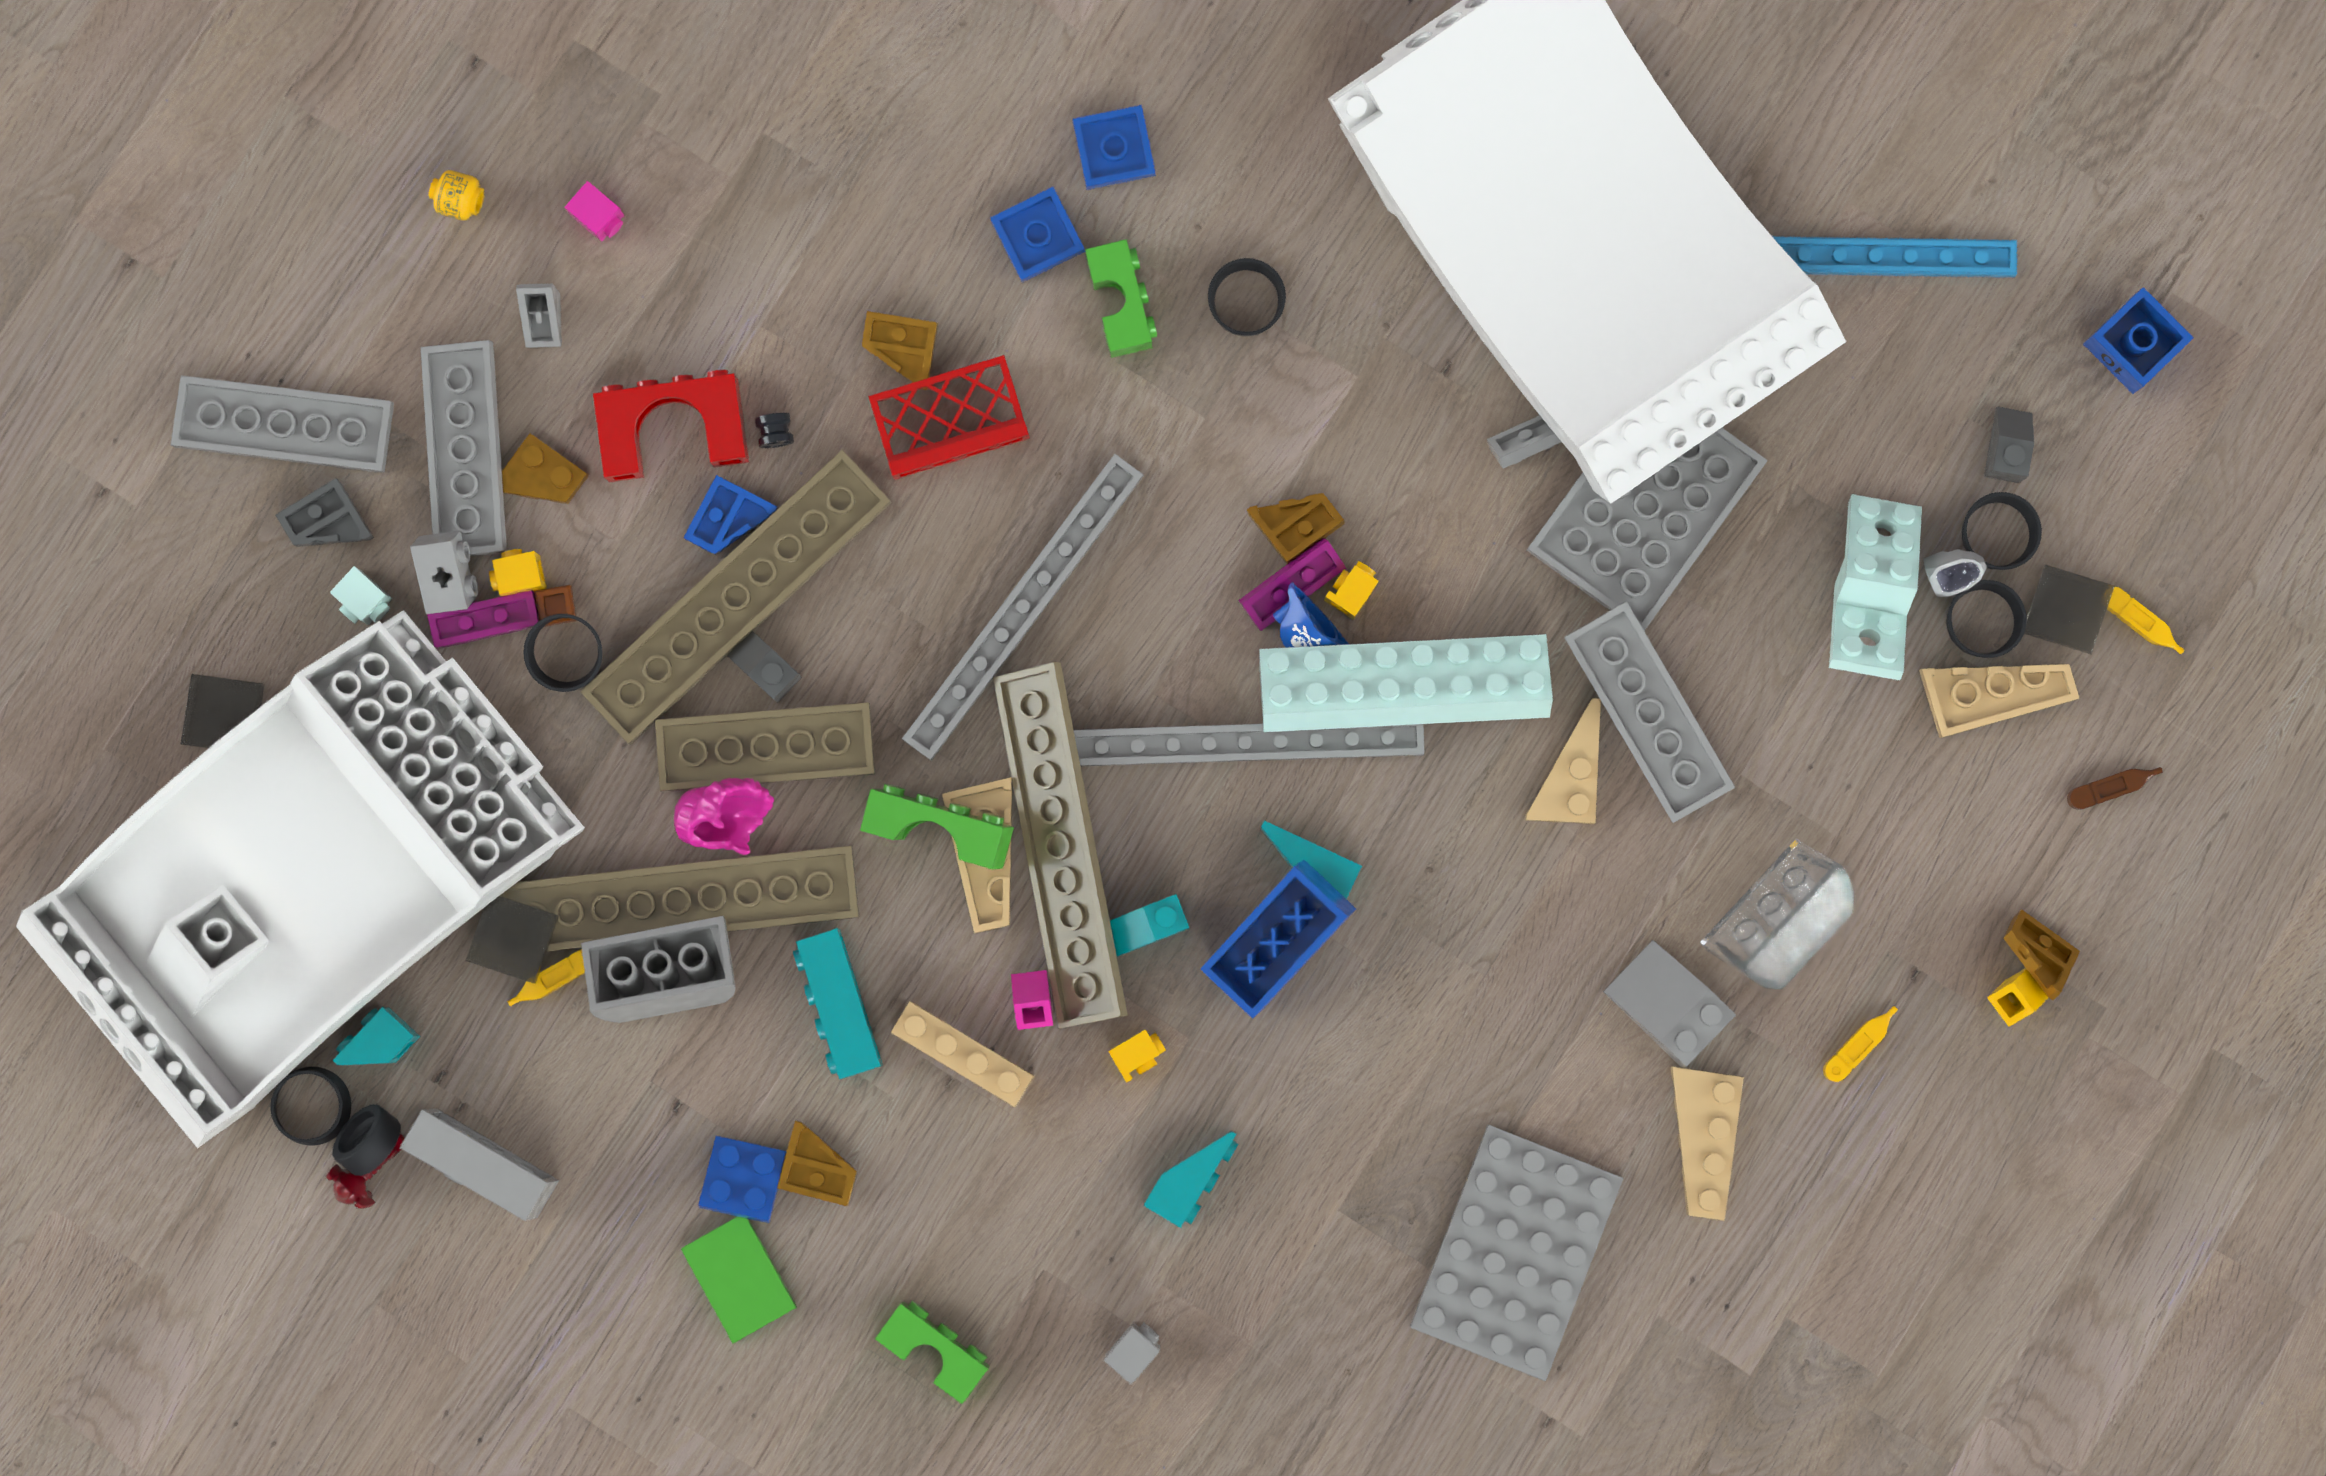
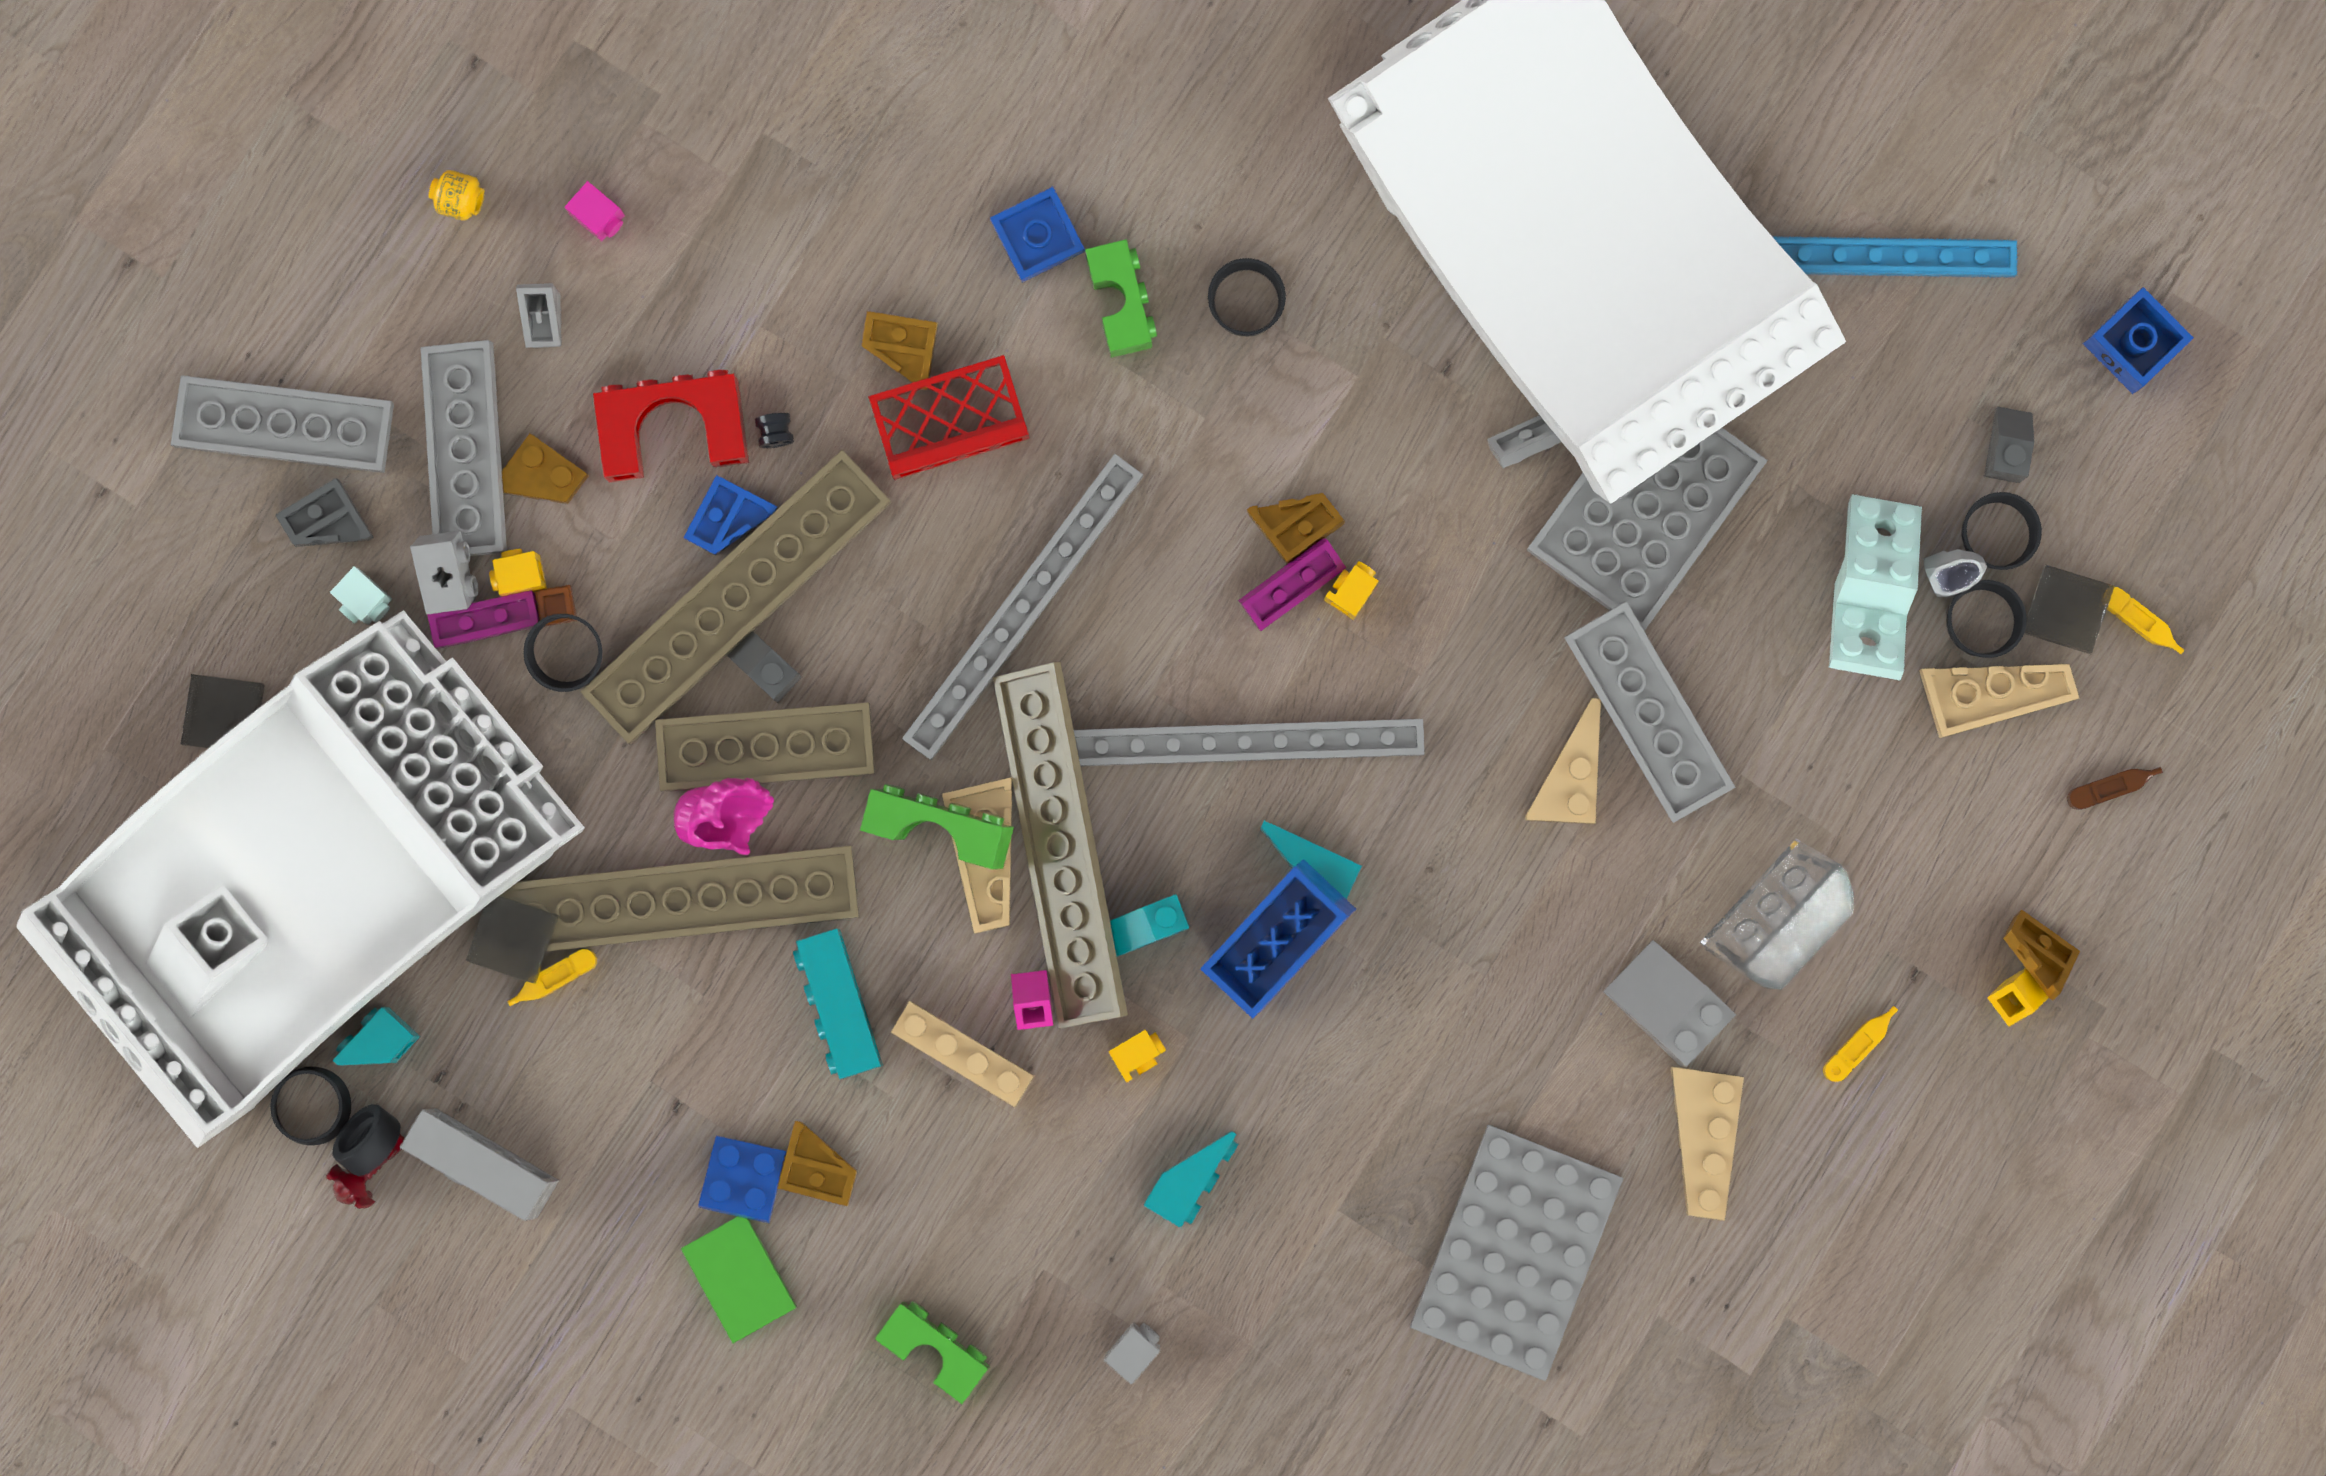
light grey windscreen [581,916,736,1023] -> none
blue plate [1073,105,1156,190] -> none
light aqua brick [1259,634,1553,732] -> none
blue hat [1273,582,1349,648] -> none

